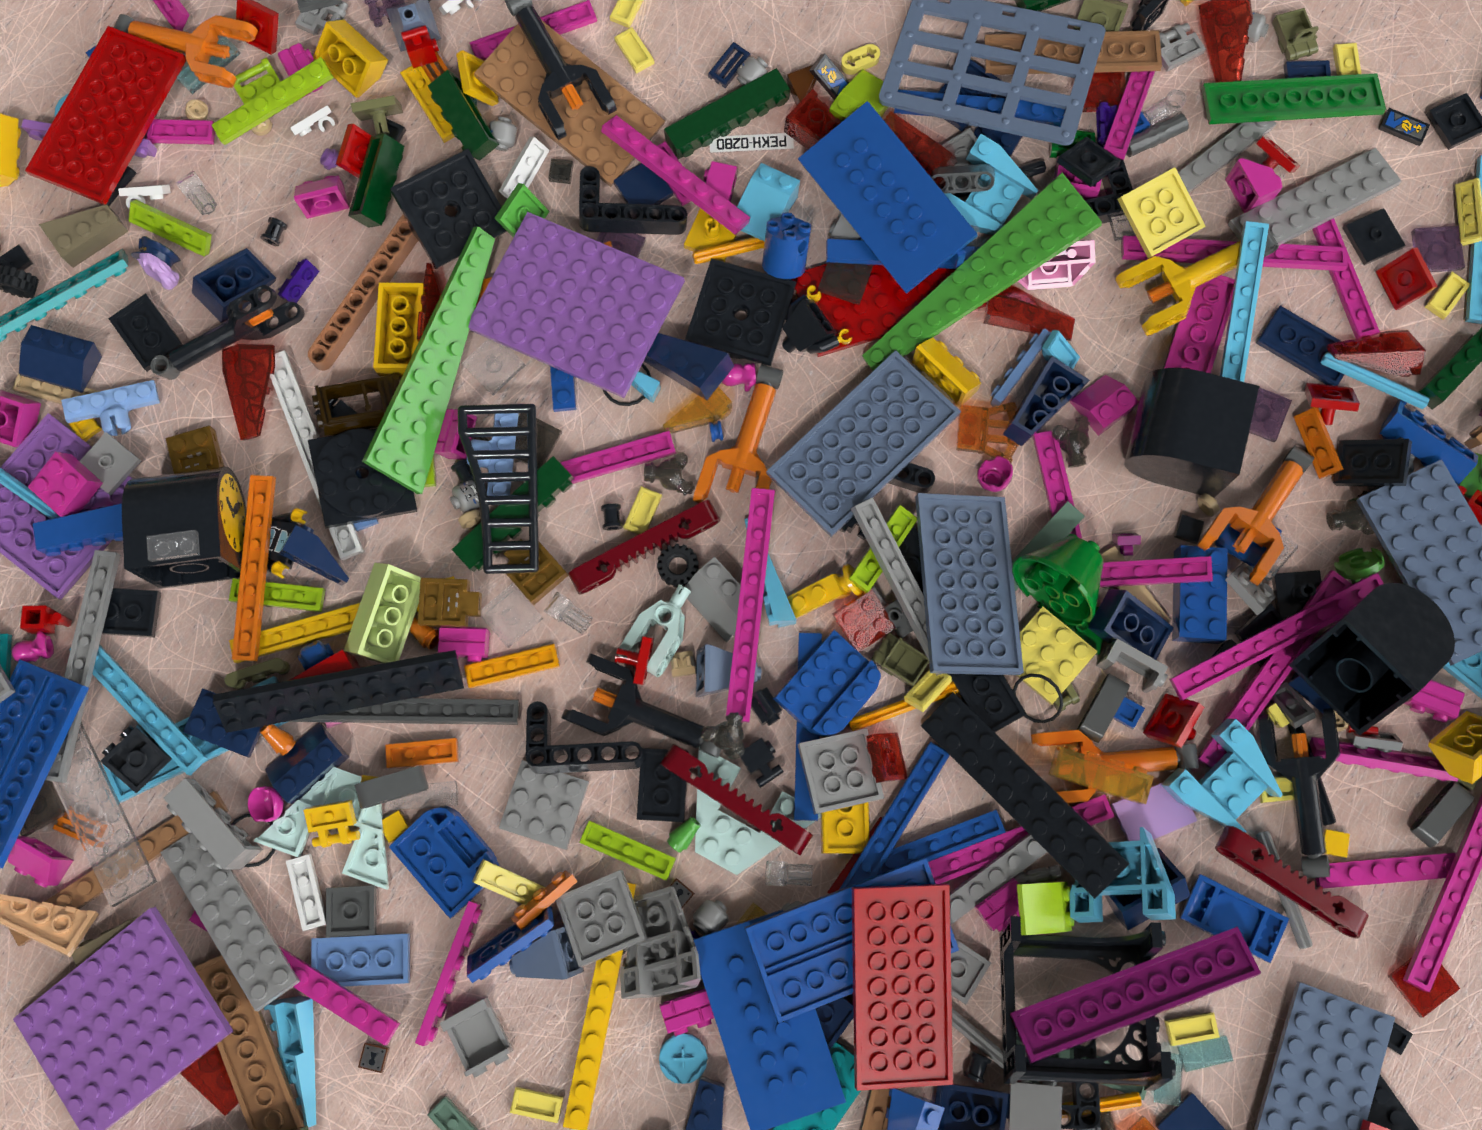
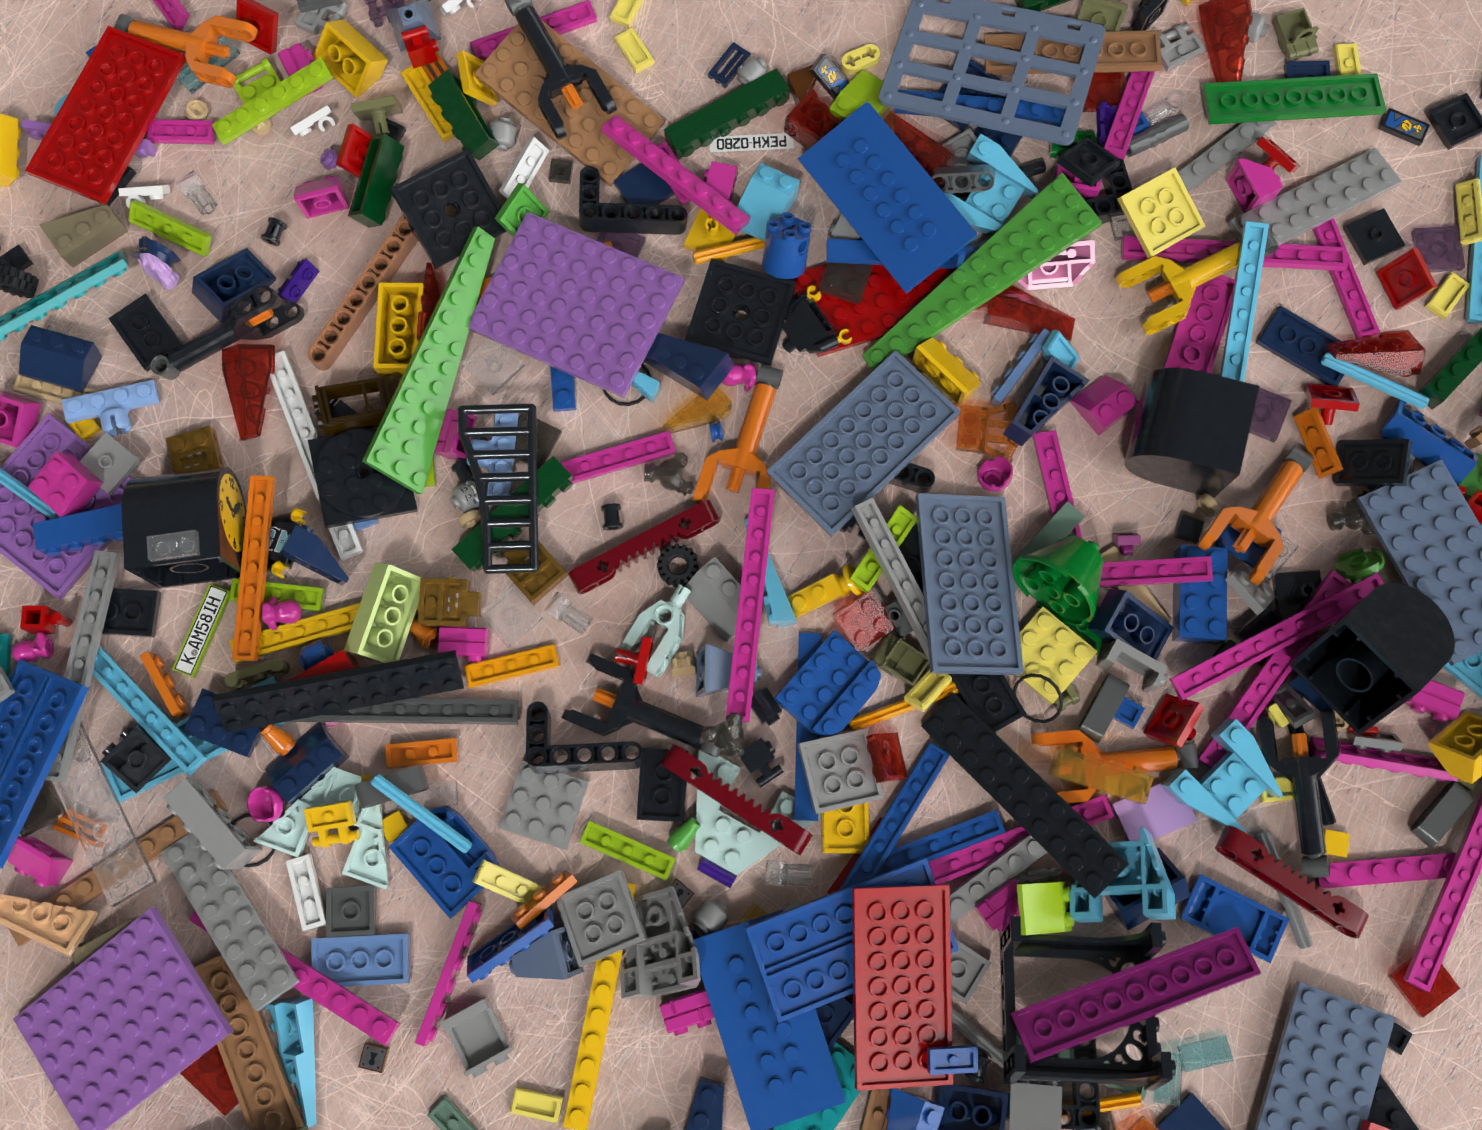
light yellow tile [623,486,662,535] -> none
medium azure tile [659,1033,708,1084] -> none
clear smoke animal [1051,415,1090,468] -> none
light yellow tile [1164,1012,1220,1046] -> none
none -> orange plate [140,651,188,718]
none -> tile [172,584,230,678]
none -> dark pink animal [262,597,301,630]
none -> medium azure axle [371,774,472,853]
none -> dark purple axle [697,857,737,888]
none -> plate [927,1045,978,1075]

